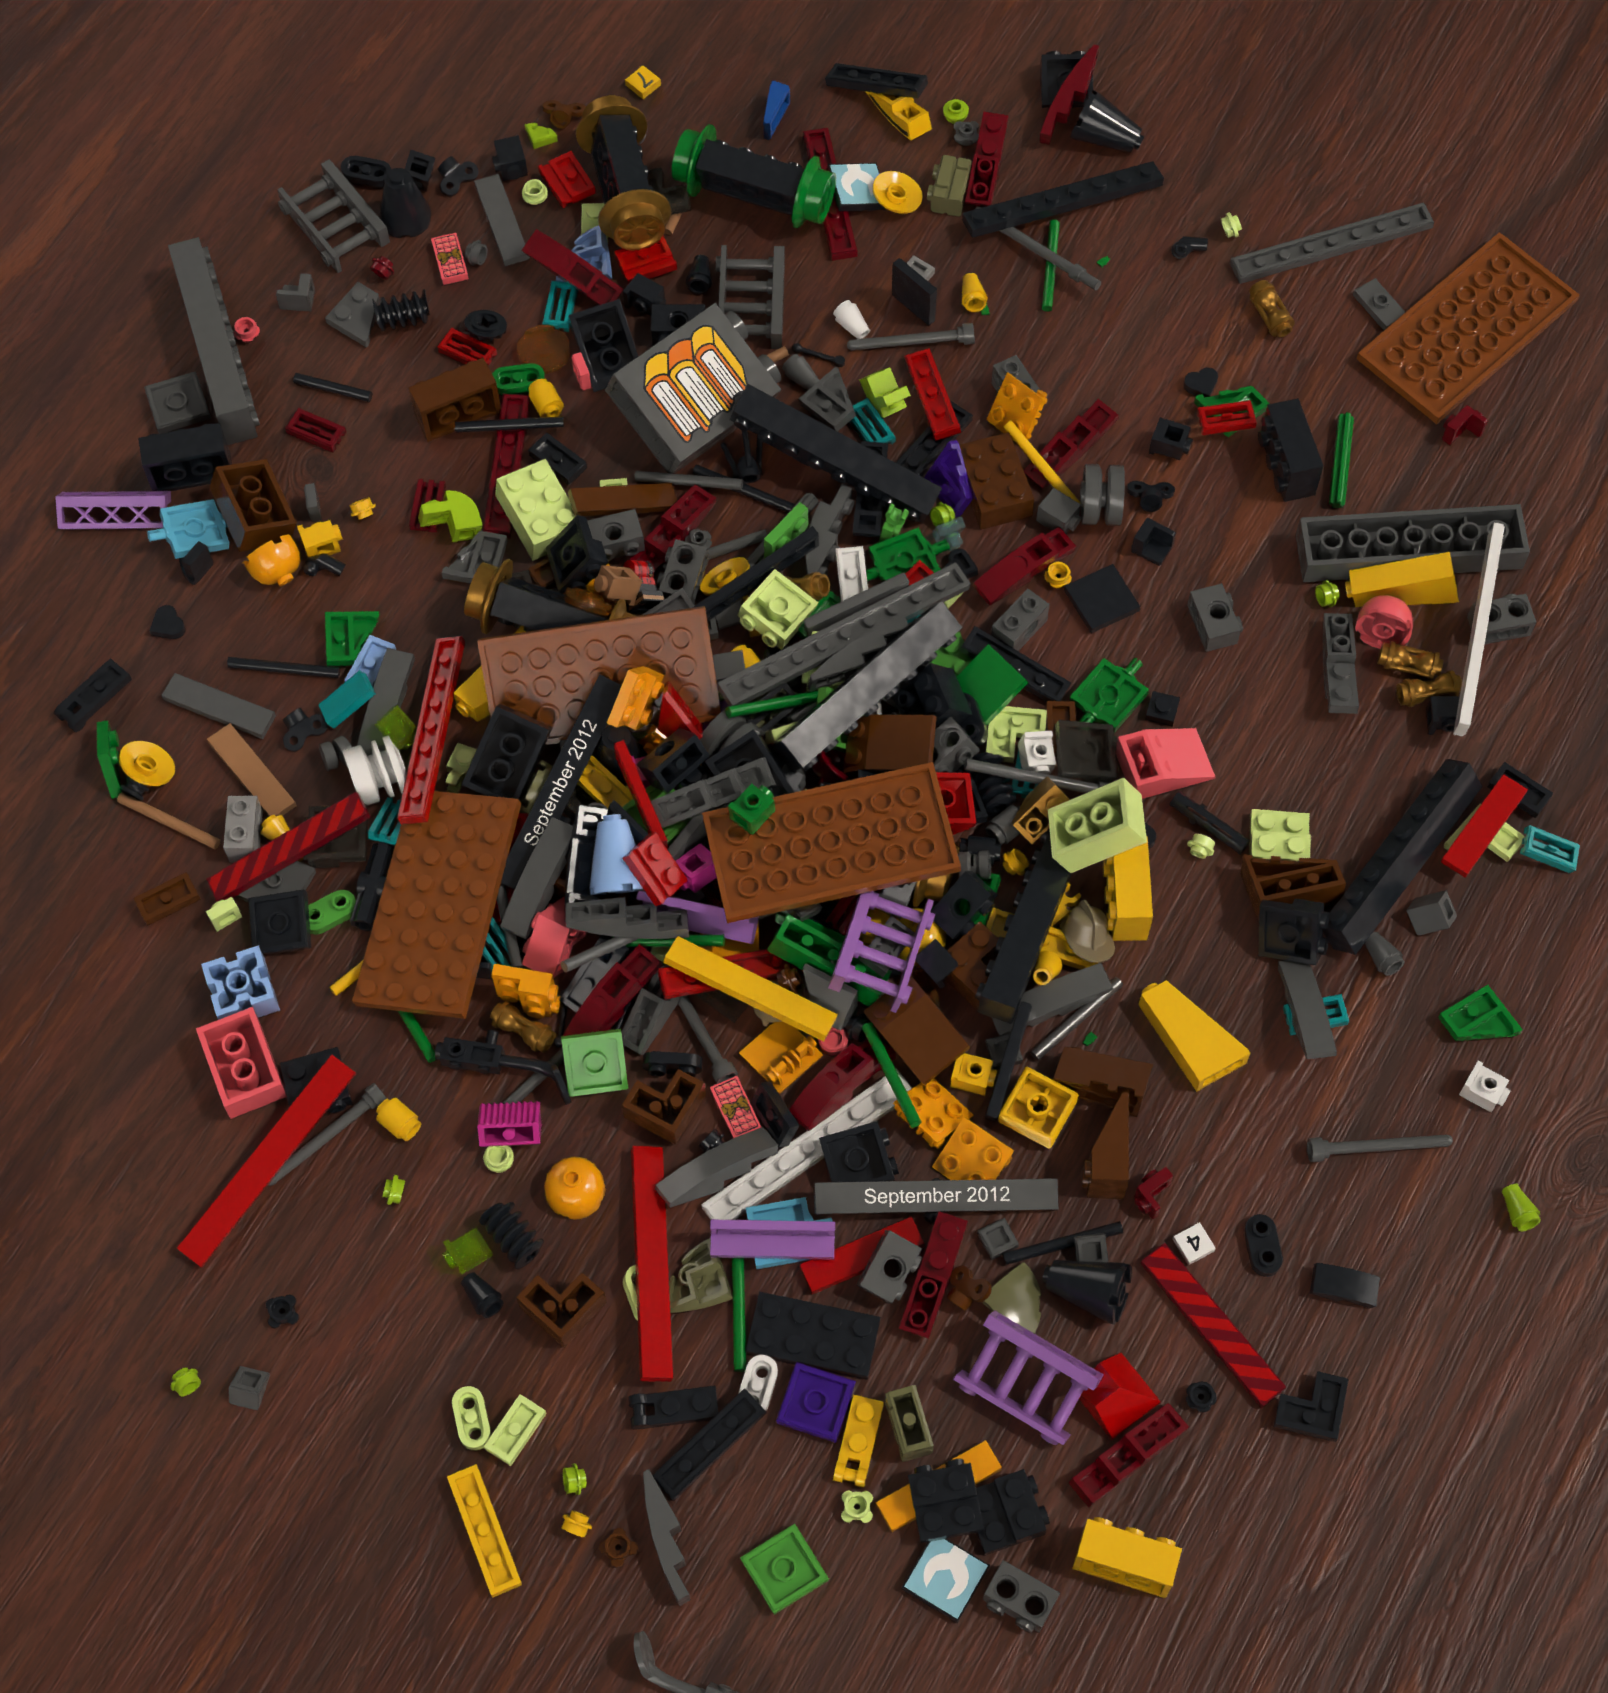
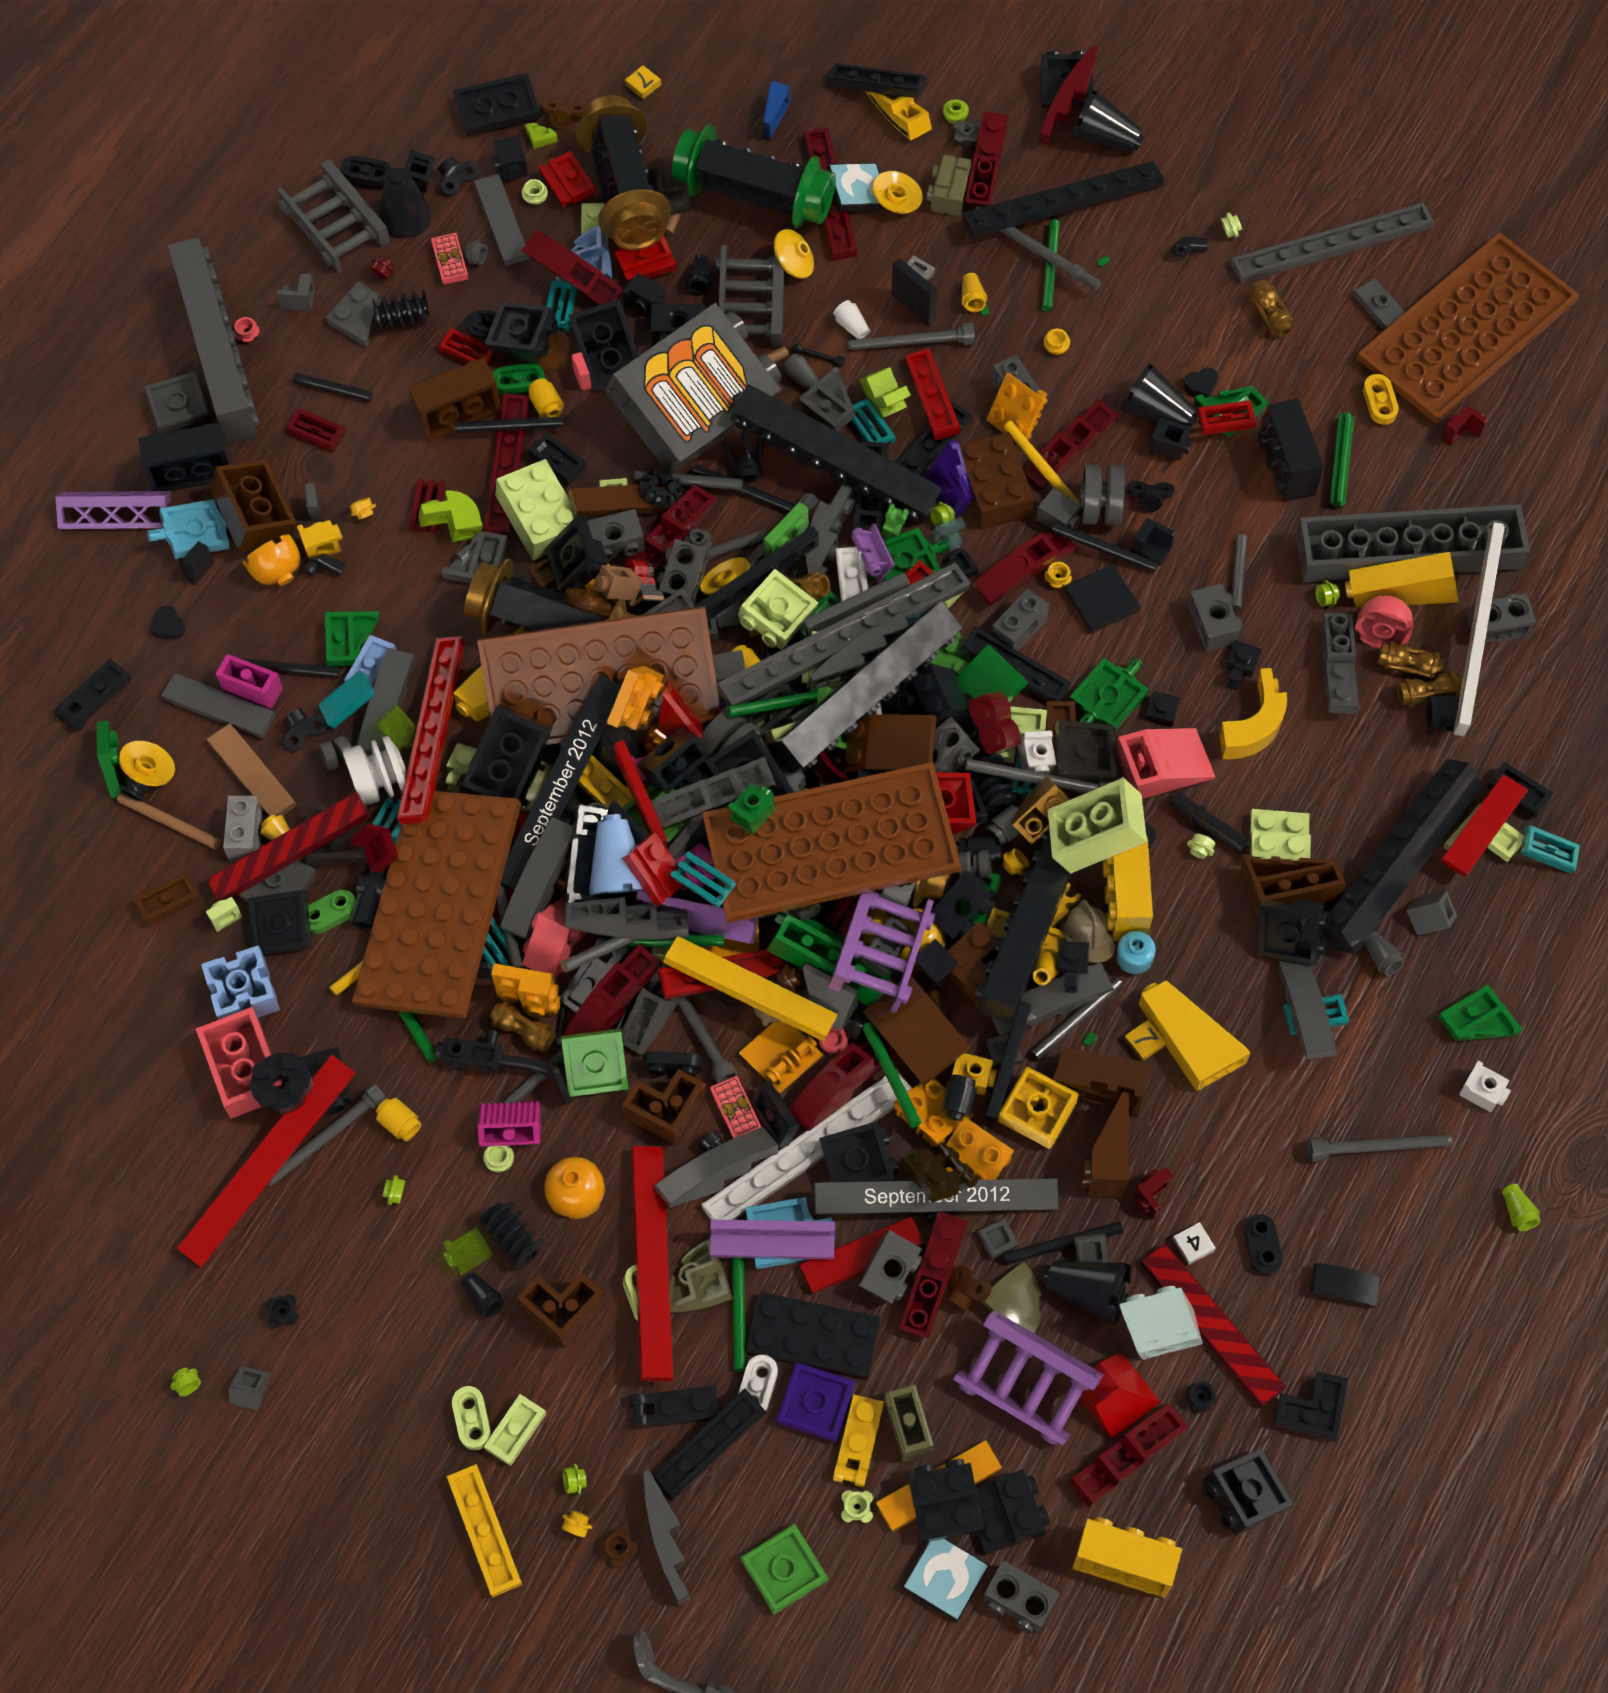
none -> dark pink brick [216,654,283,709]
none -> black plate [250,1052,313,1114]
none -> dark red bracket [350,823,398,873]
none -> black plate [453,73,541,136]
none -> black plate [485,301,558,363]
none -> black gear [640,468,683,508]
none -> teal tile [670,851,736,908]
none -> yellow dish [774,229,814,279]
none -> medium lavender hinge [852,524,894,583]
none -> dark brown plate [901,1142,978,1203]
none -> black brick [941,1074,977,1121]
none -> dark red brick [969,691,1021,755]
none -> yellow plate [1043,328,1070,355]
none -> black bar [1051,522,1158,572]
none -> black plate [1057,941,1090,993]
none -> medium azure head [1116,931,1156,974]
none -> light aqua slope [1119,1286,1203,1360]
none -> black cone [1120,363,1198,427]
none -> yellow tile [1124,1020,1167,1062]
none -> black plate [1202,1448,1294,1537]
none -> yellow arch [1219,668,1287,760]
none -> black plate [1225,640,1262,690]
none -> dark grey bar [1231,534,1247,611]
none -> yellow plate [1363,374,1399,425]

